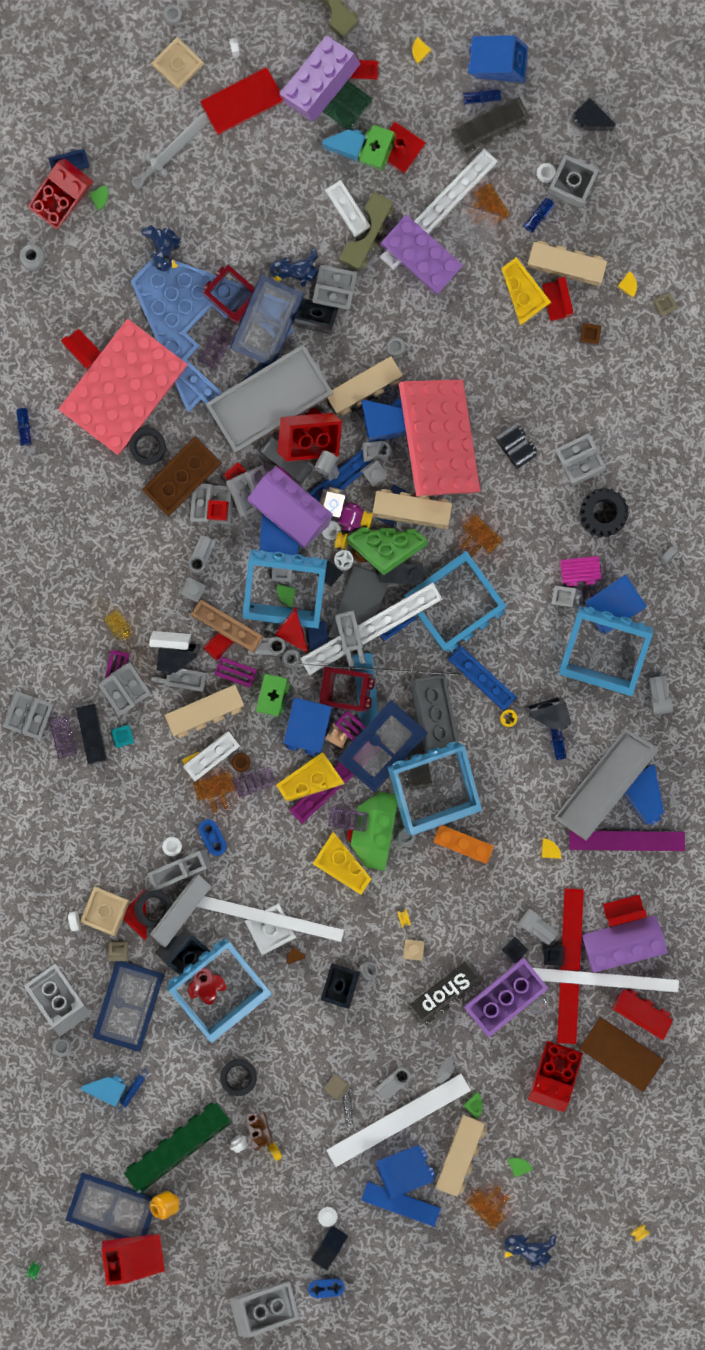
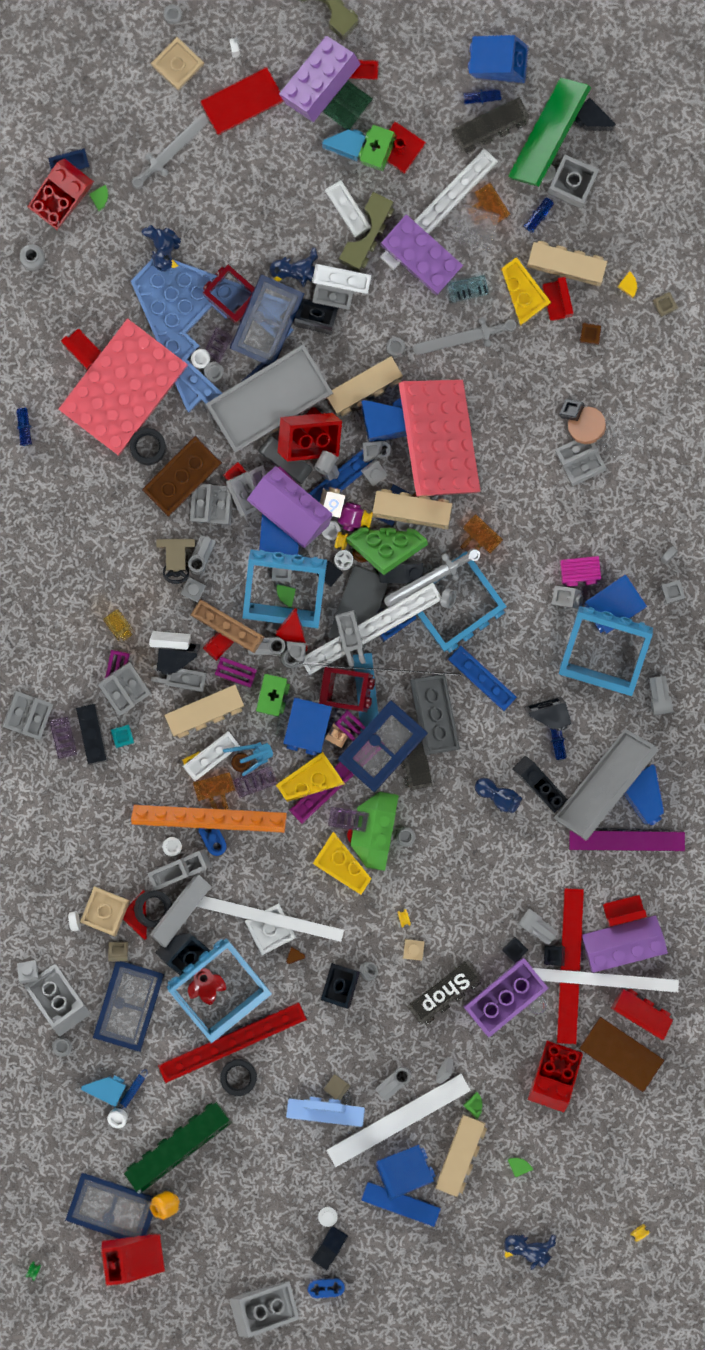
red plate [207,500,229,521] -> none
white plate [229,1135,248,1153] -> none
reddish brown hips [246,1112,273,1151] -> none
yellow tile [267,1141,282,1161] -> none
dark blue tile [307,621,329,652] -> none
dark azure window [388,742,482,836] -> none
yellow tile [412,37,431,64] -> none
orange arch [433,825,494,864] -> none
clear orange hinge [466,1186,510,1230] -> none
black brick [495,424,537,470] -> none
yellow bush [500,710,518,727] -> none
yellow tile [542,838,561,859] -> none
black tyre [579,488,629,538] -> none
none -> light grey plate [17,960,39,984]
none -> white tile [107,1108,128,1128]
none -> orange plate [131,805,287,833]
none -> dark tan piece [156,539,196,584]
none -> red tile [158,1002,307,1084]
none -> white tile [191,349,211,368]
none -> light grey tile [204,362,224,382]
none -> dark azure plant [223,742,273,776]
none -> light blue bracket [286,1097,365,1127]
none -> light grey tile [287,641,306,663]
none -> white tile [312,264,371,294]
none -> light grey sword [384,548,480,606]
none -> light grey sword [413,318,516,355]
none -> light grey tile [441,588,456,609]
none -> clear light blue tile [447,275,489,303]
none -> dark blue animal [475,777,523,813]
none -> green tile [508,77,591,187]
none -> black slope [512,756,568,813]
none -> black tile [559,399,585,421]
none -> nougat tile [568,407,606,444]
none -> light grey panel [661,580,685,605]

